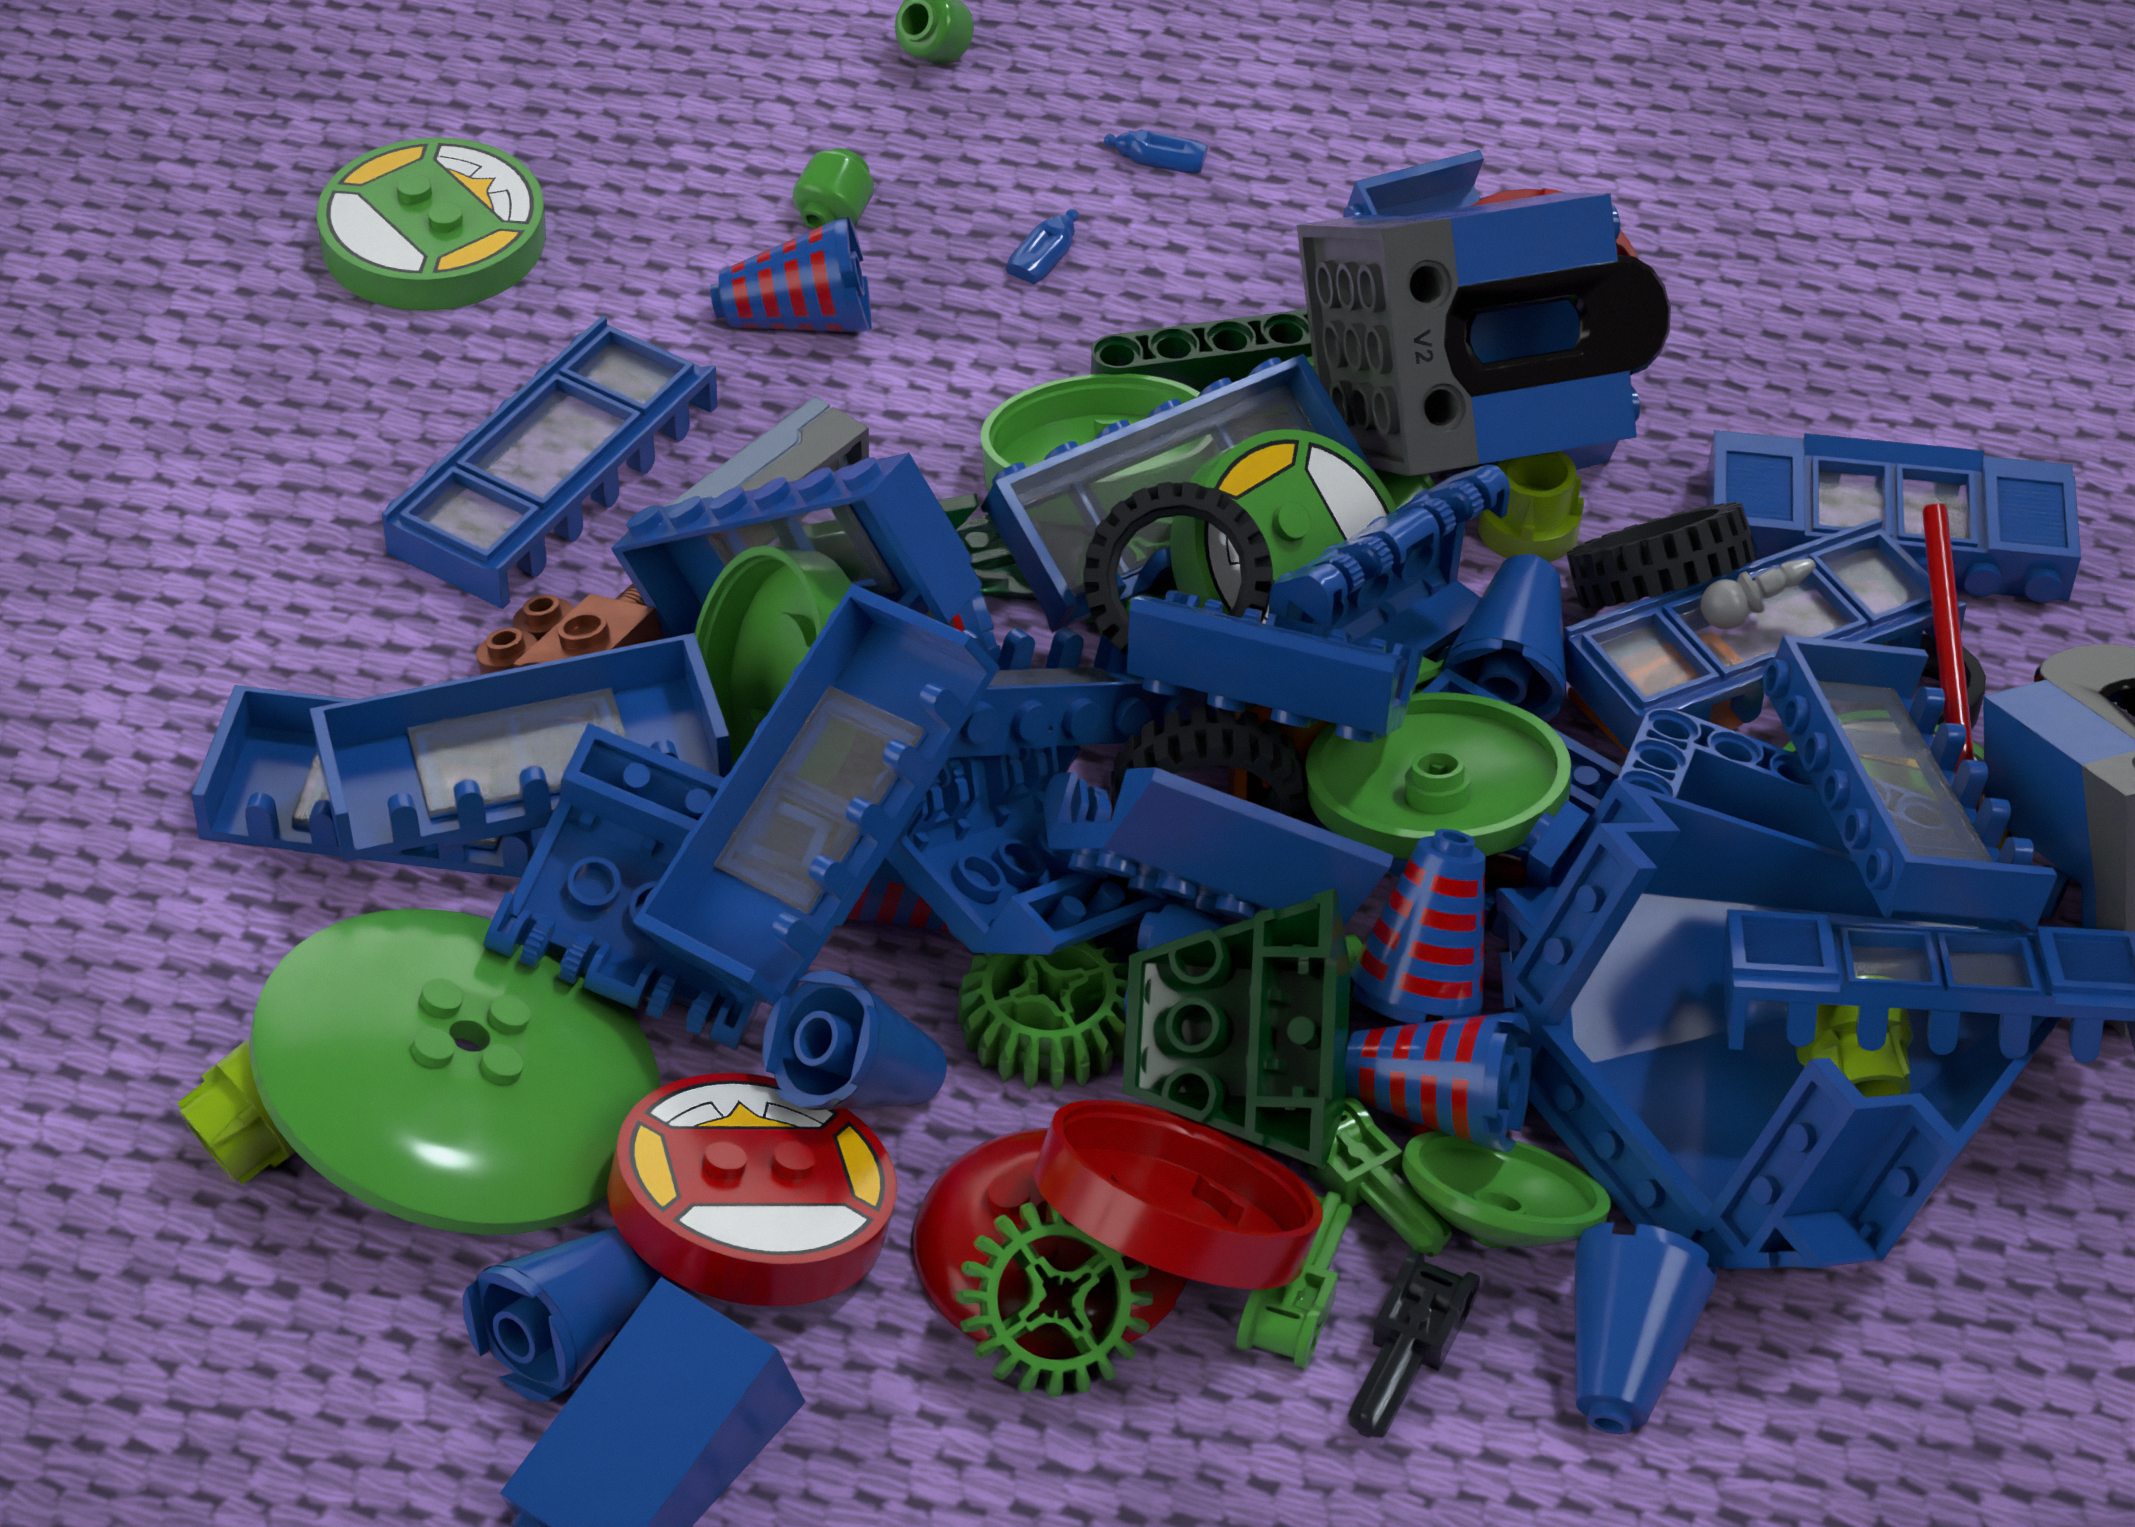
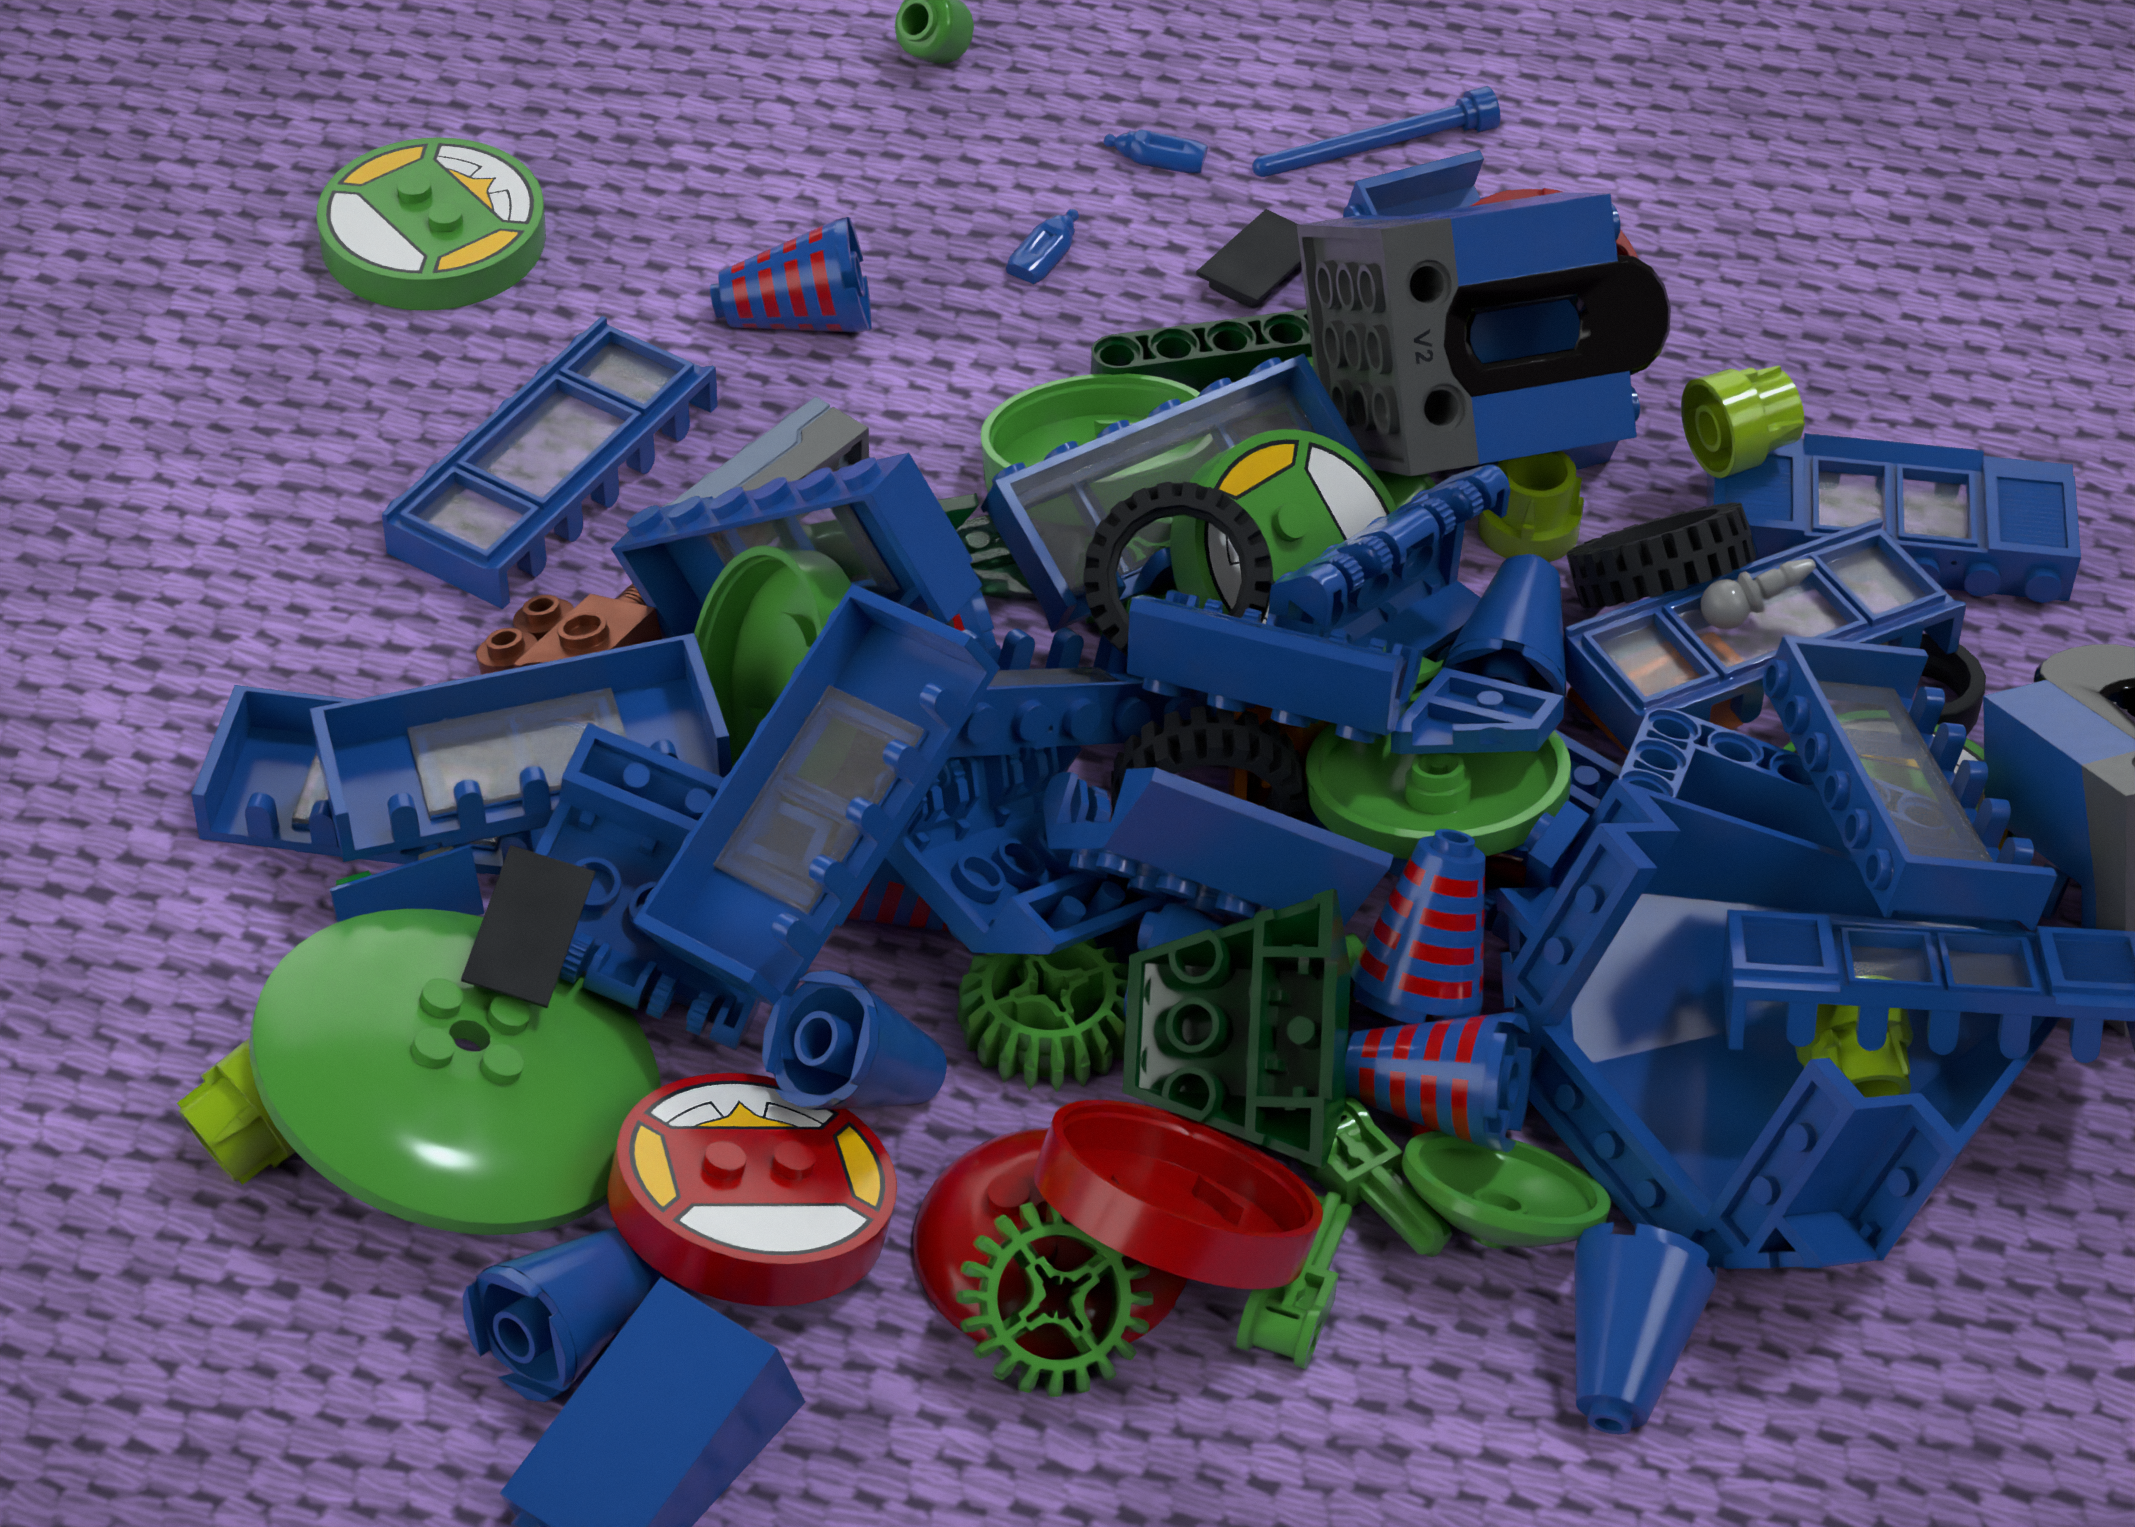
bright green head [792,148,874,229] -> none
black connector [1347,1249,1480,1438] -> none
red bar [1922,503,1985,813] -> none
none -> blue piece [329,844,485,922]
none -> black piece [461,845,595,1008]
none -> black piece [1196,209,1301,308]
none -> blue piece [1252,86,1501,177]
none -> blue wing [1391,667,1564,754]
none -> lime piece [1681,365,1805,478]

